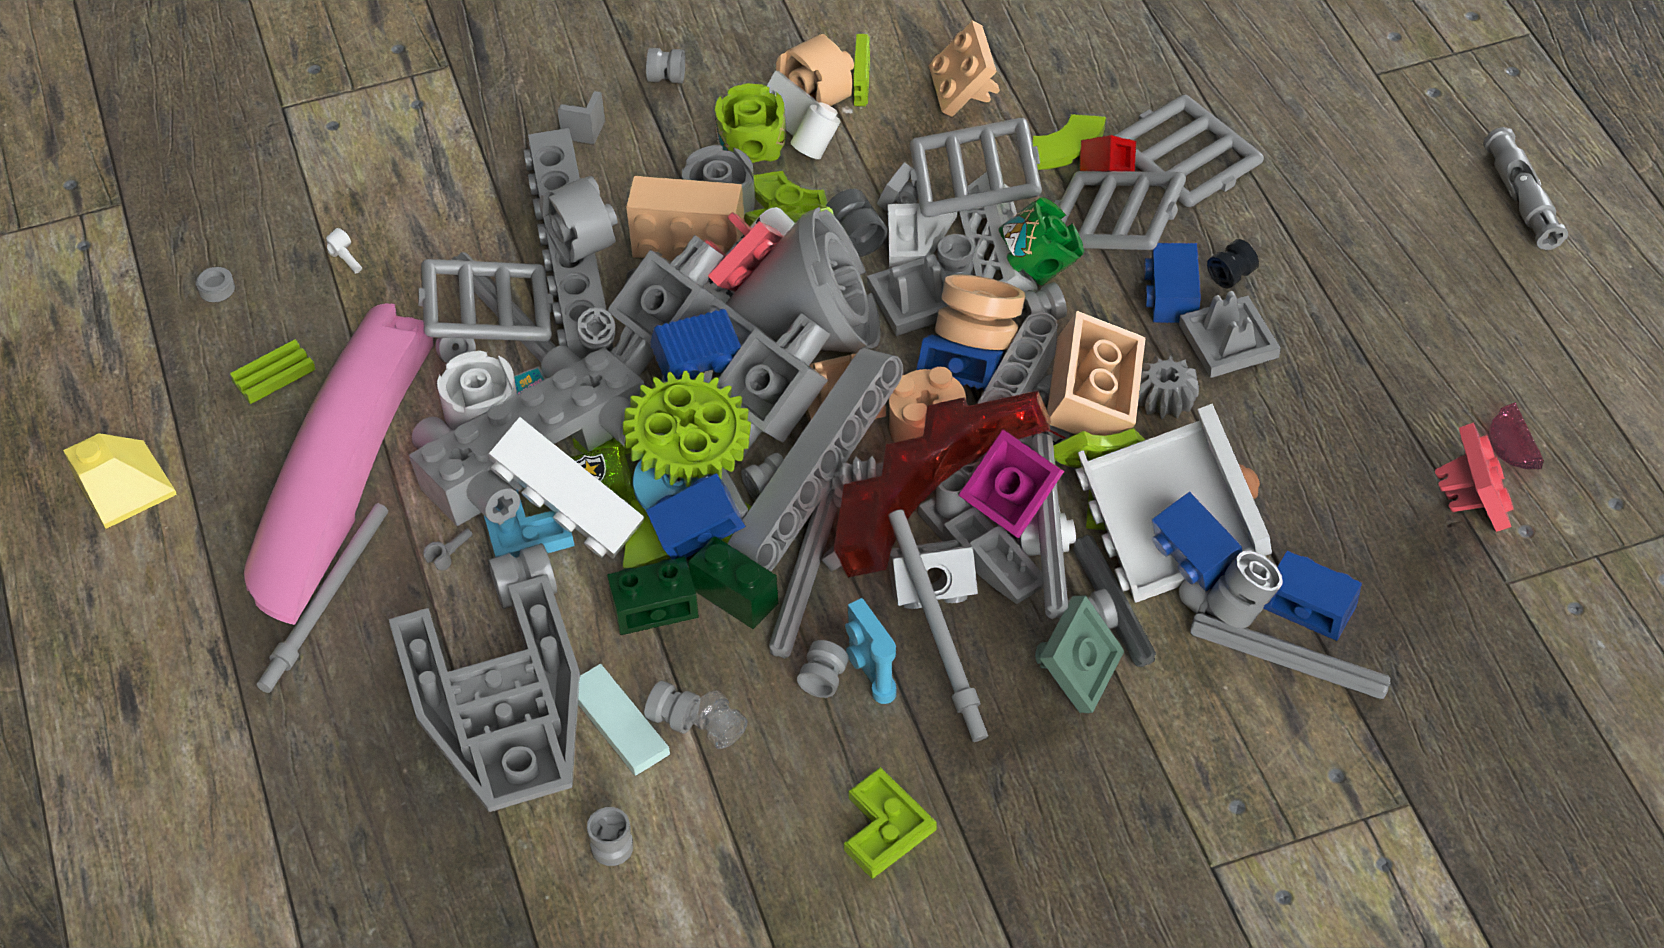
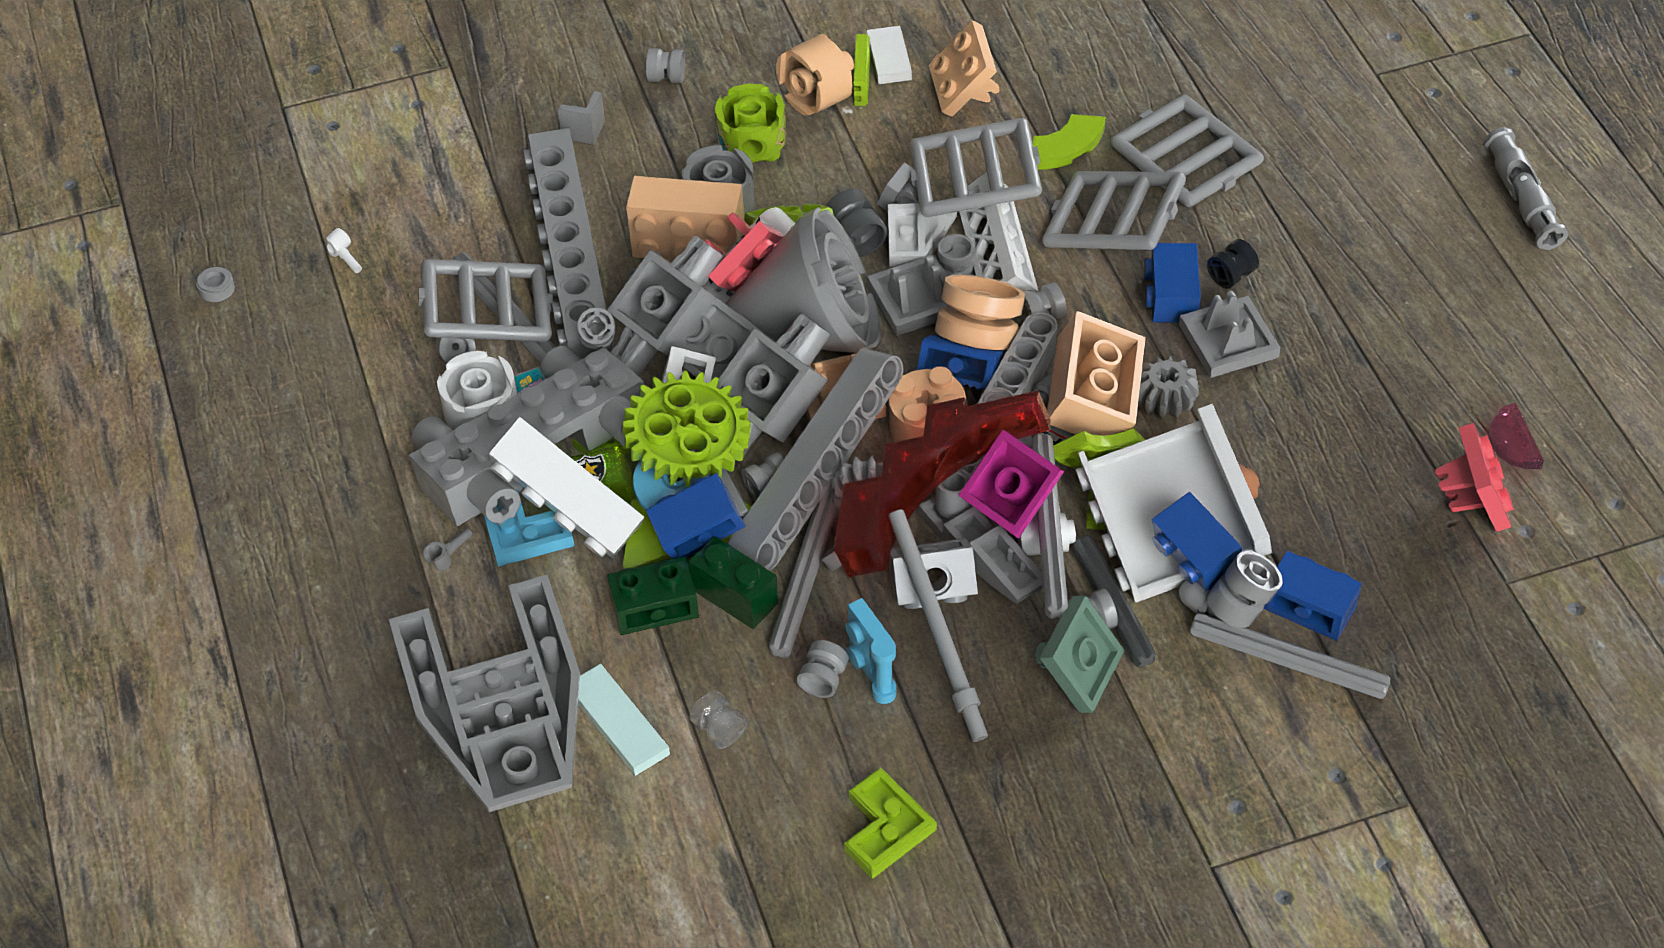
light yellow slope [63,433,177,529] -> none
lime tile [230,339,316,404] -> none
bright pink slope [244,303,433,625] -> none
light grey bar [257,503,388,693] -> none
light grey wheel [488,543,557,609] -> none
light grey brick [540,176,618,263] -> none
light grey wheel [587,807,633,866] -> none
light grey wheel [644,680,701,734] -> none
blue brick [650,308,741,382] -> none
lime tile [754,170,828,210] -> none
white door [767,70,841,159] -> none
green brick [998,197,1084,286] -> none
red panel [1080,135,1136,172] -> none
none -> white tile [867,26,912,84]

